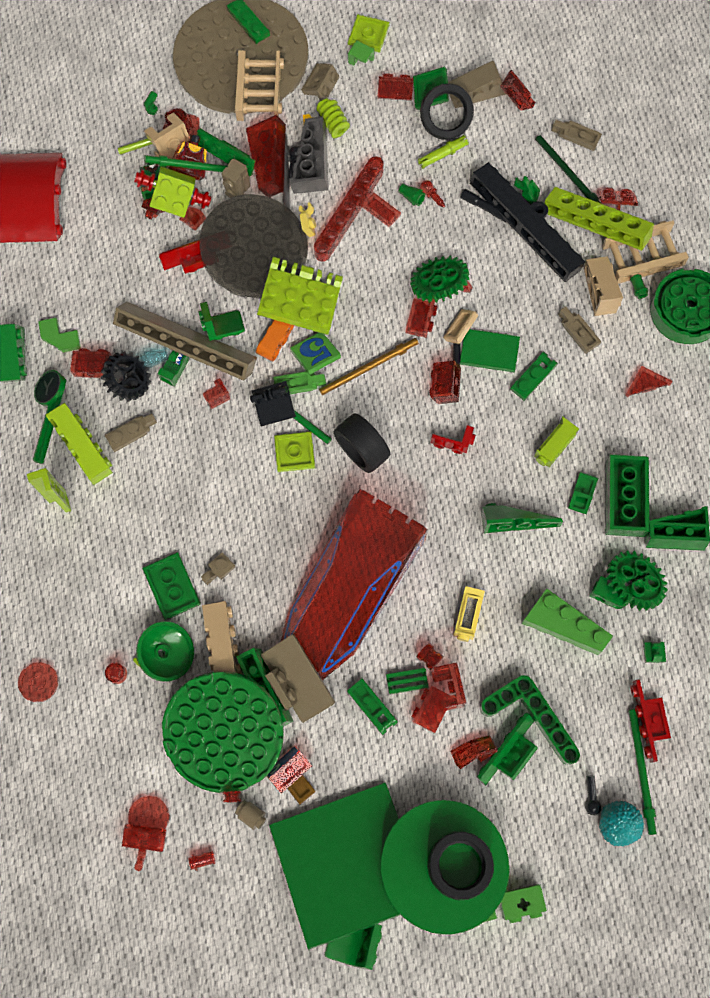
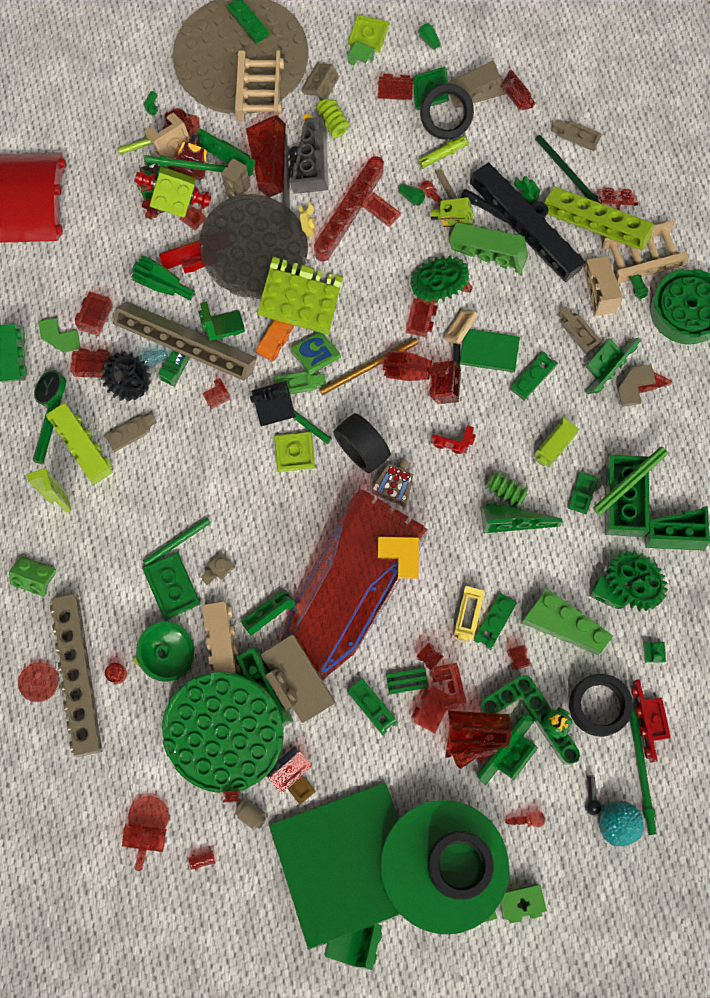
none -> bright green bracket [9,556,56,597]
none -> dark tan brick [50,594,103,757]
none -> clear red brick [75,291,113,337]
none -> green piece [131,256,195,301]
none -> green bar [142,517,211,566]
none -> green plate [240,590,295,636]
none -> torso [372,459,413,507]
none -> yellow tile [378,537,419,579]
none -> clear red piece [383,350,450,381]
none -> green cone [418,23,441,50]
none -> lime torso [431,197,474,228]
none -> dark tan bar [436,169,458,199]
none -> clear red wedge [444,710,512,758]
none -> bright green wedge [449,222,528,274]
none -> green plate [473,593,517,650]
none -> bright green piece [485,470,528,508]
none -> clear red bar [505,811,546,828]
none -> clear red wheel [507,645,531,670]
none -> green head [542,707,573,740]
none -> black tyre [569,674,633,737]
none -> green bracket [584,337,641,394]
none -> bright green axle [593,446,668,515]
none -> dark tan tile [618,364,656,407]

